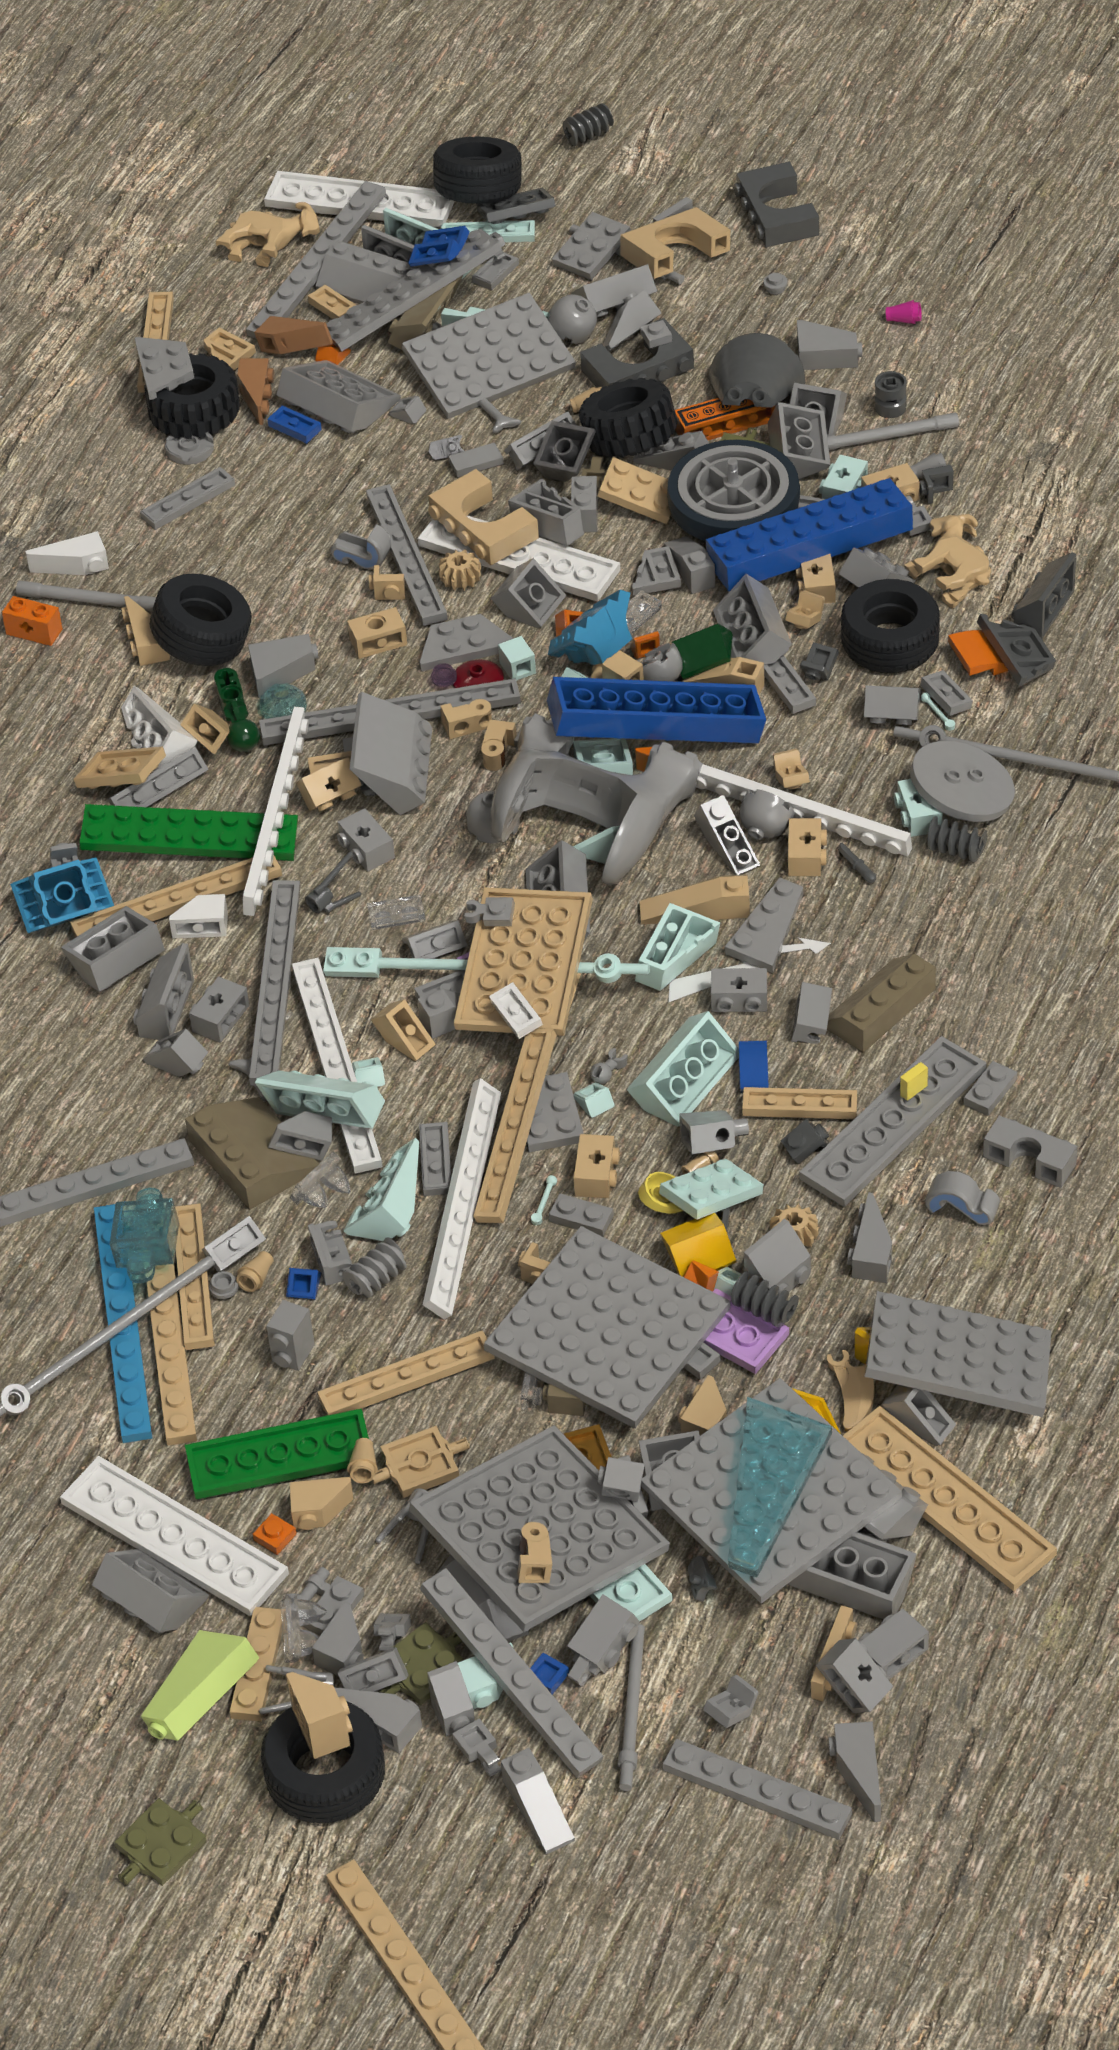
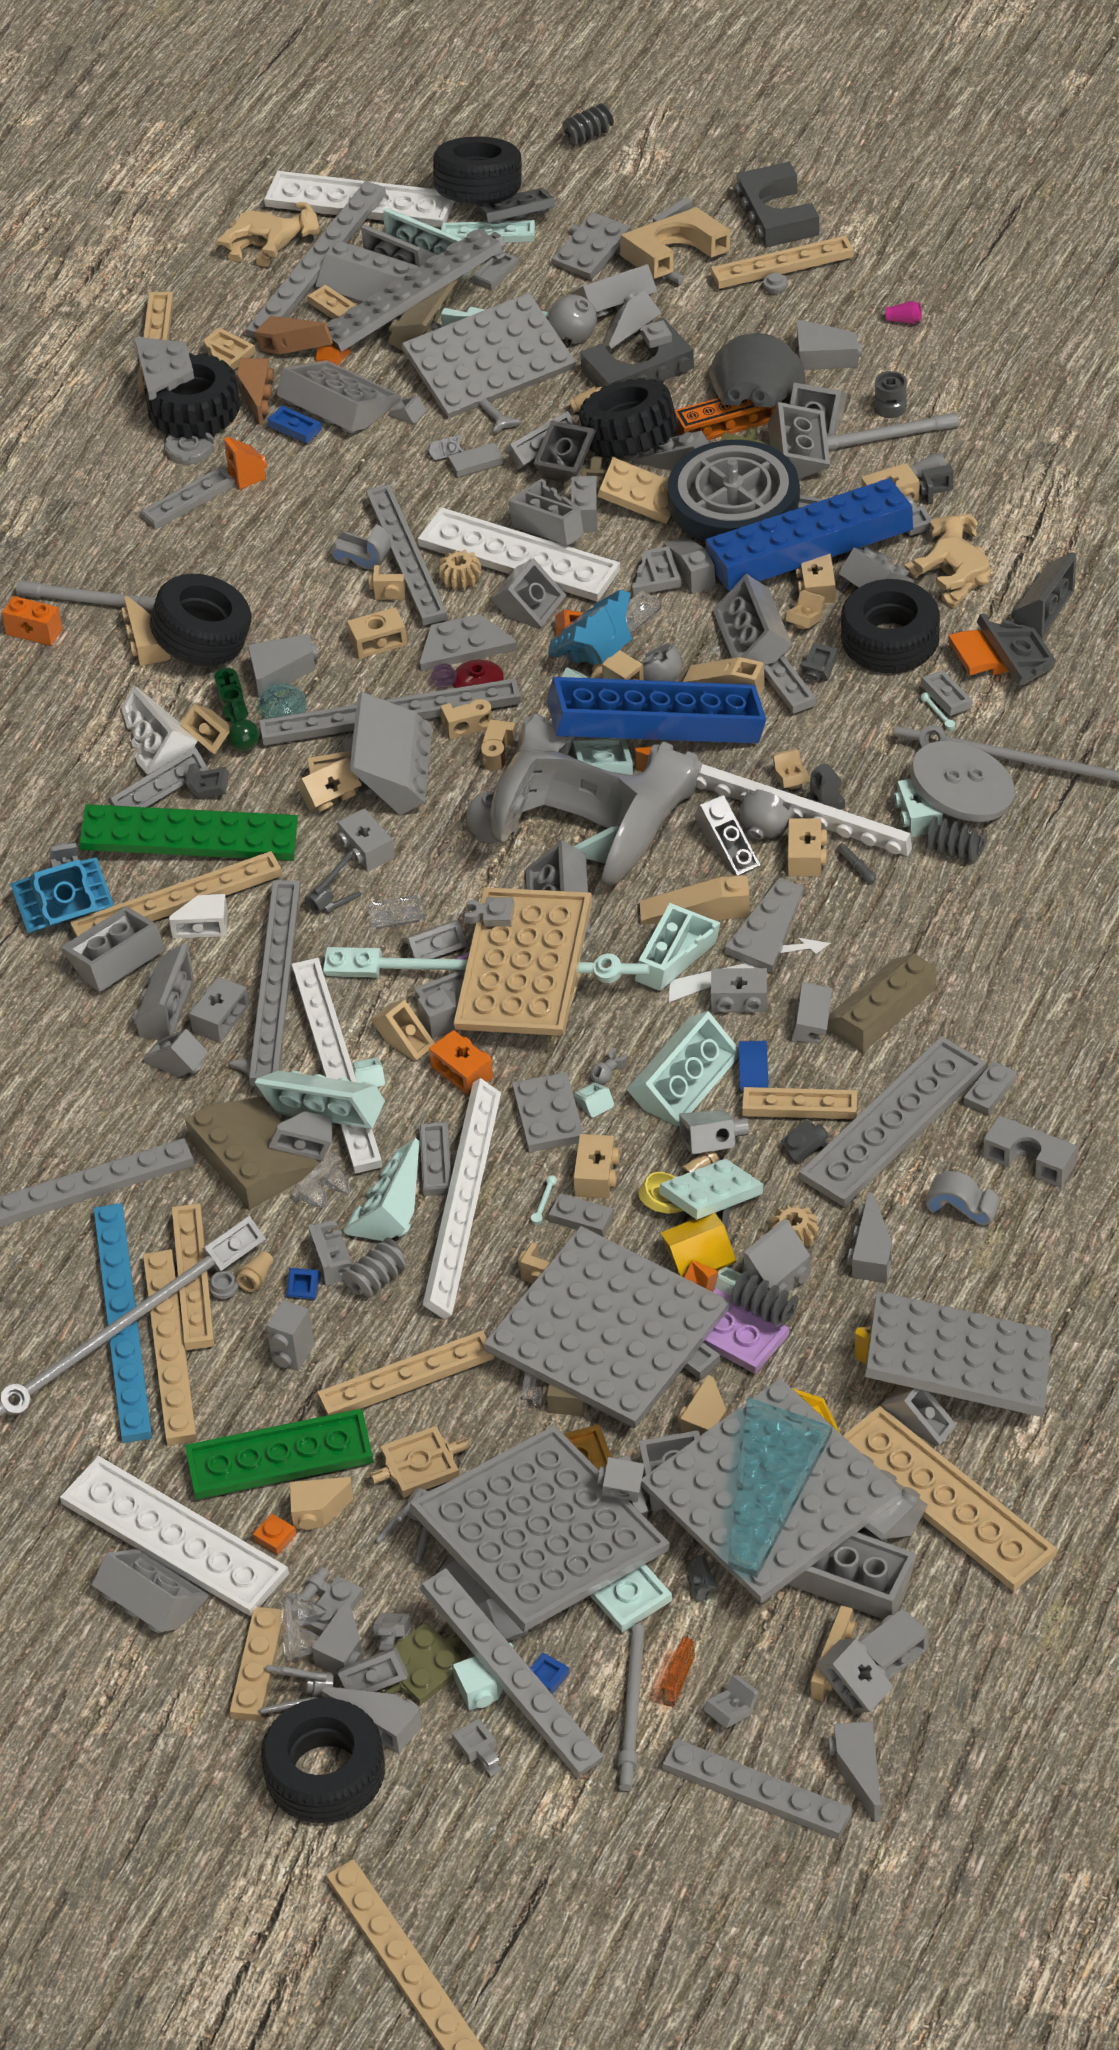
white slope [25,531,109,575] -> none
tan plate [73,746,166,789] -> none
clear light blue brick [110,1187,179,1283] -> none
olive plate [115,1798,207,1886] -> none
yellowish green slope [141,1630,259,1741] -> none
white plate [243,706,309,916] -> none
tan slope [286,1672,353,1759] -> none
tan cone [347,1438,378,1483] -> none
blue slope [408,226,470,267] -> none
light grey slope [427,1661,475,1736] -> none
tan arch [428,469,539,565] -> none
tan plate [473,1028,557,1223] -> none
white plate [489,982,543,1039] -> none
light aqua brick [498,636,536,681] -> none
slope [500,1748,575,1855] -> none
tan leg [517,1522,552,1583] -> none
light grey hinge [567,1594,640,1687] -> none
orange slope [630,631,660,659] -> none
dark green slope [672,623,733,680] -> none
light aqua brick [819,455,868,499] -> none
tan piece [827,1350,875,1432] -> none
light grey slope [864,685,921,725] -> none
light yellow tile [900,1062,928,1101] -> none
none -> dark grey bracket [185,763,229,799]
none -> orange slope [223,437,267,489]
none -> orange brick [429,1030,493,1096]
none -> clear orange tile [661,1637,695,1707]
none -> tan plate [711,236,854,289]
none -> dark grey leg [810,764,845,810]

